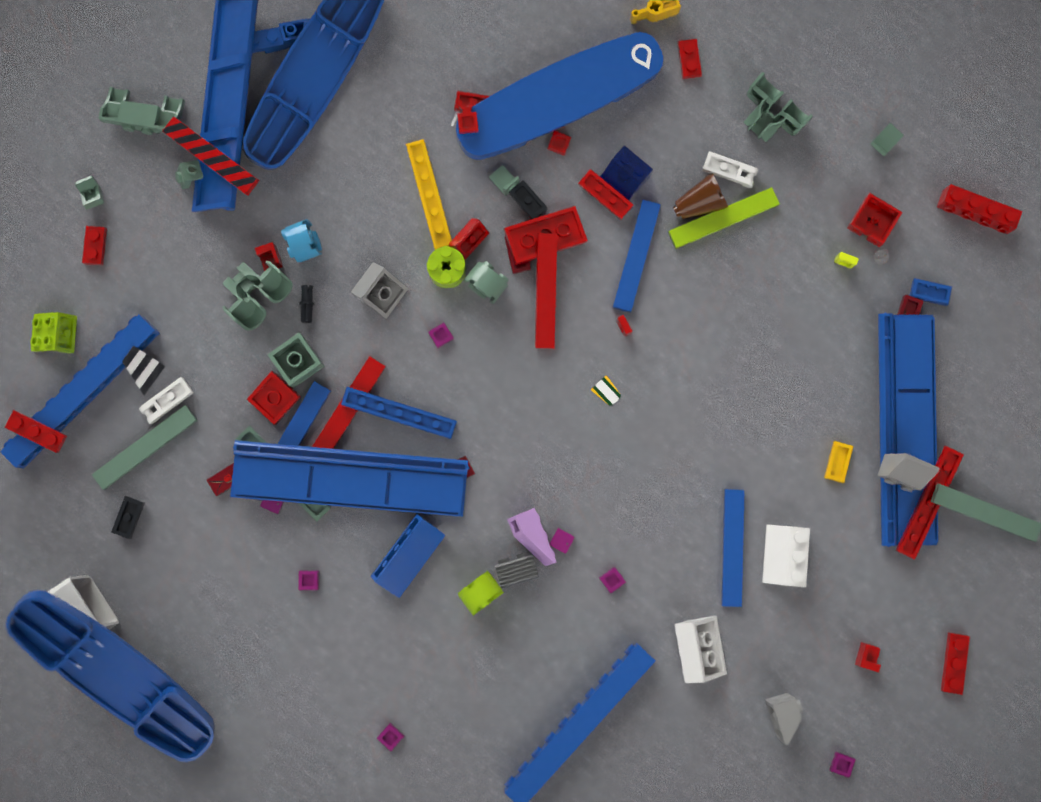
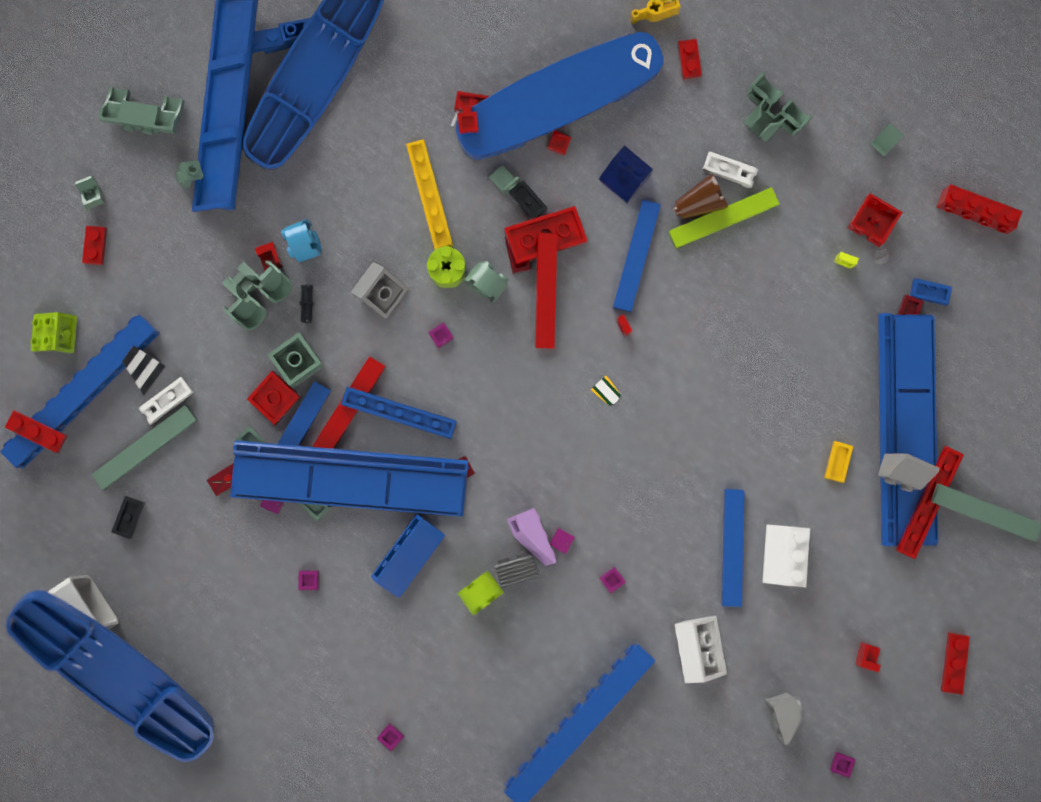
tile [162,116,259,196] -> none
red slope [448,219,489,260] -> none
red plate [578,169,634,220] -> none

